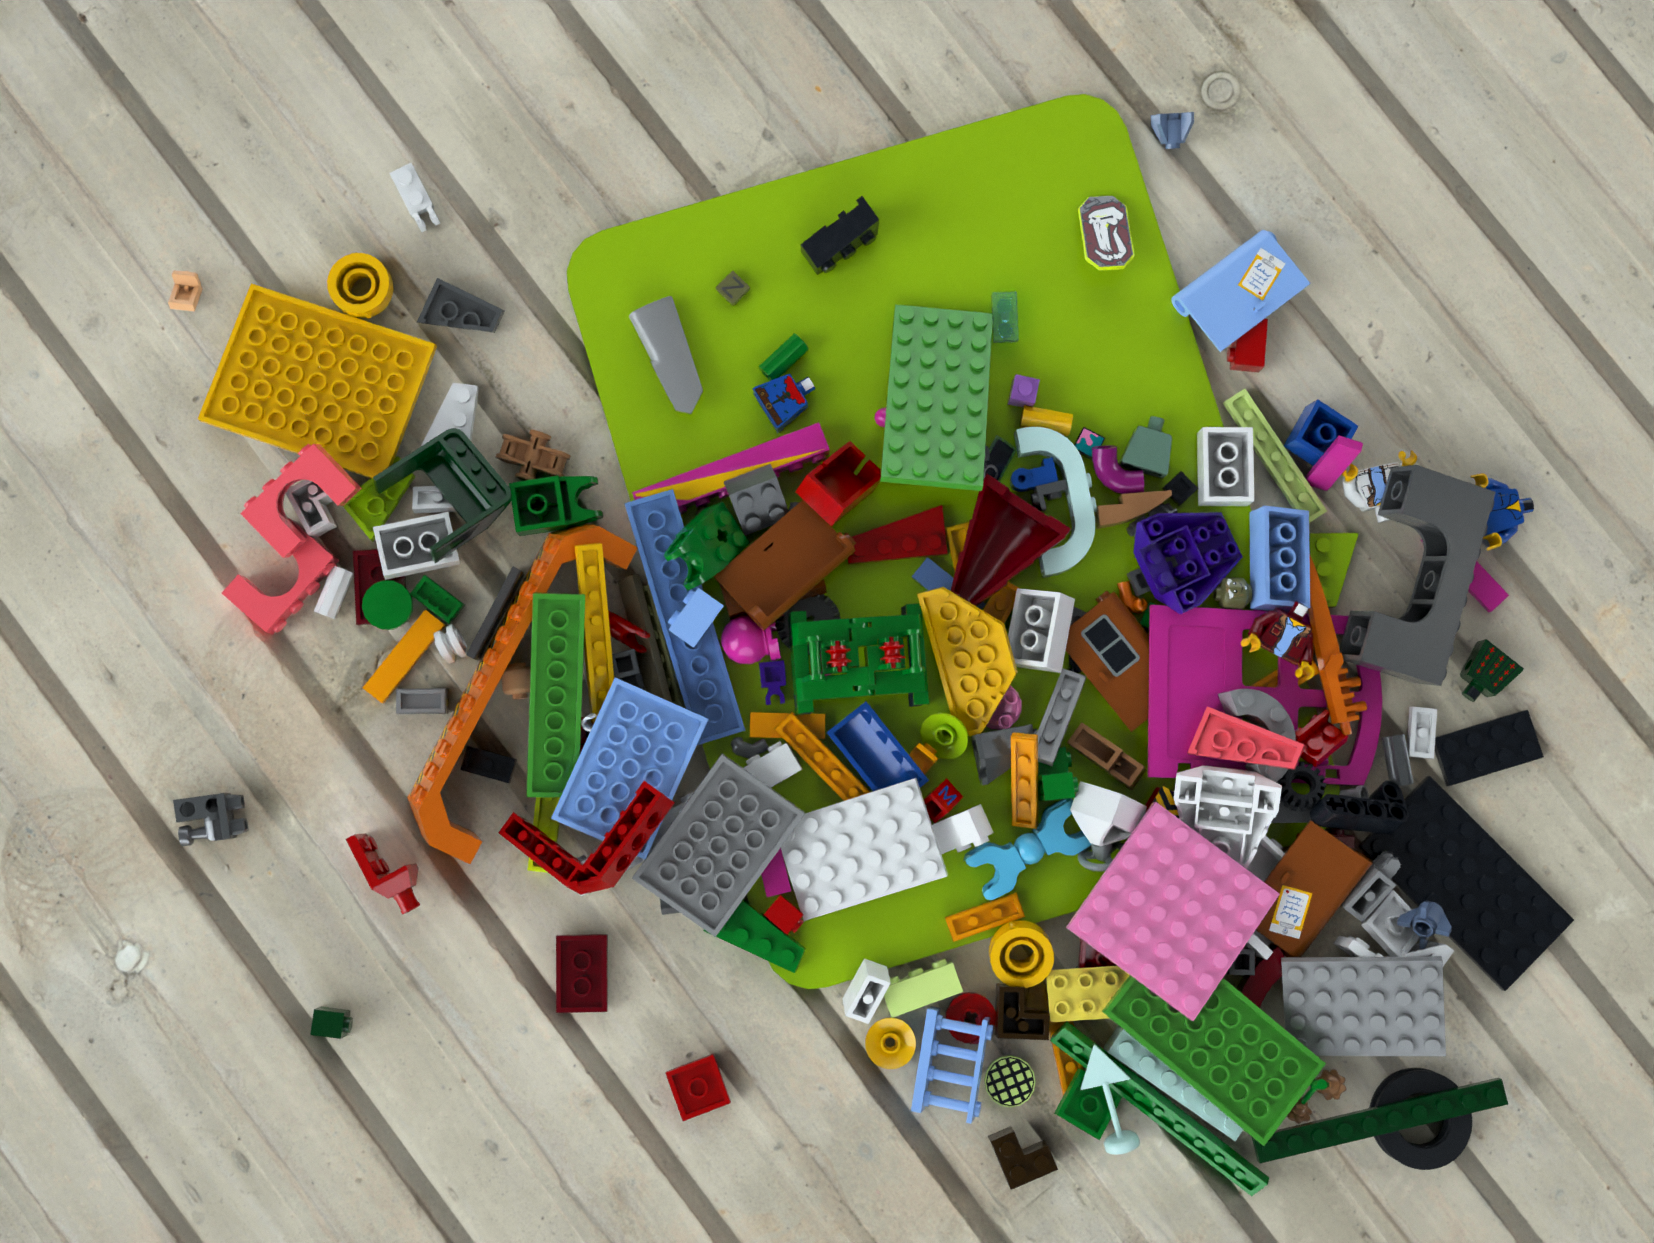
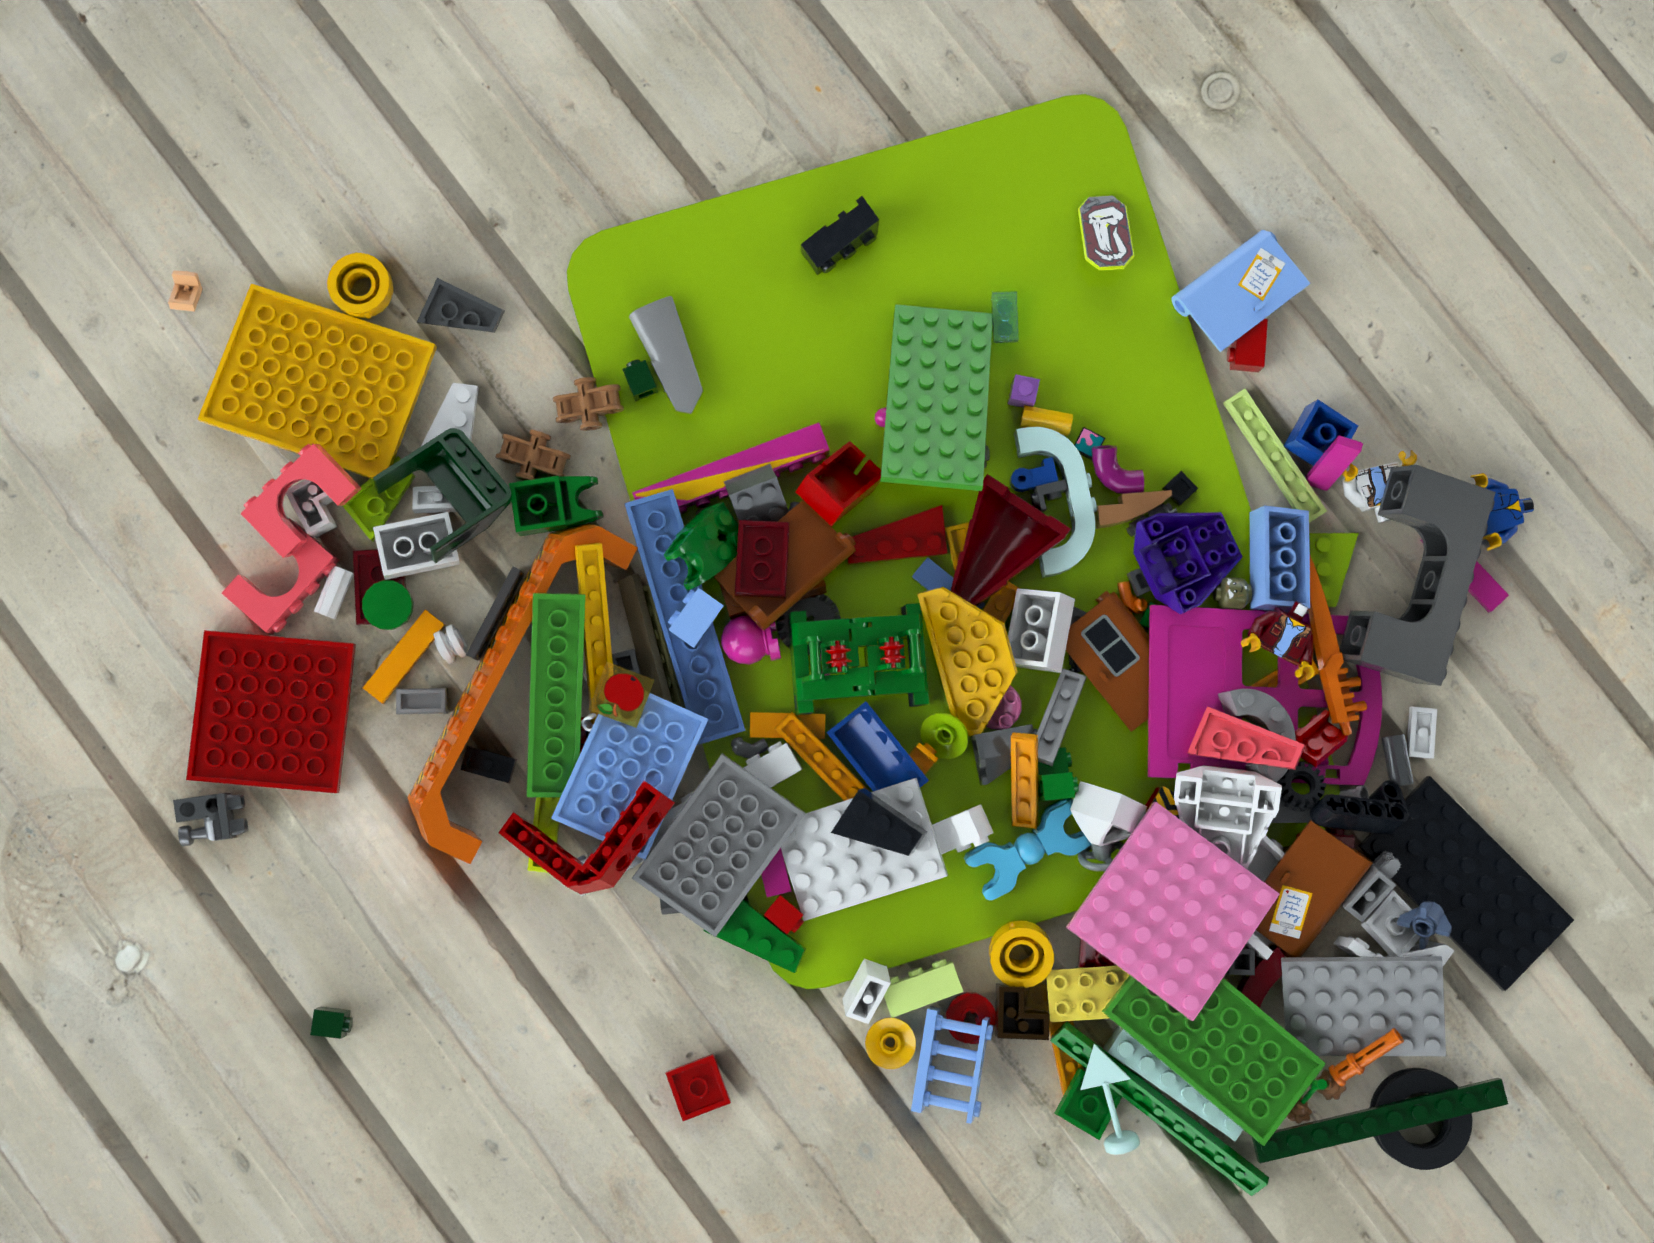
red plate [346,833,420,915] -> none
white hinge [389,163,440,232] -> none
green plate [410,575,465,625] -> none
light nougat head [501,663,530,700] -> none
dark red plate [556,934,608,1013] -> none
red piece [608,610,651,653] -> none
olive tile [715,271,750,306] -> none
blue torso [753,374,815,433] -> none
green axle [758,333,808,381] -> none
dark purple plate [759,660,787,705] -> none
red brick [924,778,963,823] -> none
light orange tile [945,892,1025,942] -> none
black slope [983,435,1017,482] -> none
tile [984,1055,1035,1108] -> none
dark brown brick [988,1126,1058,1190] -> none
medium nougat slope [1067,722,1146,791] -> none
sand green torso [1118,416,1172,479] -> none
sand blue brick [1151,112,1194,149] -> none
white brick [1197,427,1254,506] -> none
black plate [1434,710,1544,786] -> none
dark green torso [1460,639,1524,702] -> none
none -> red plate [186,630,356,793]
none -> medium nougat axle [553,377,624,431]
none -> tile [588,662,655,728]
none -> dark green brick [622,359,658,401]
none -> dark red tile [735,520,790,598]
none -> black wedge [831,788,927,856]
none -> orange pin [1328,1028,1404,1087]

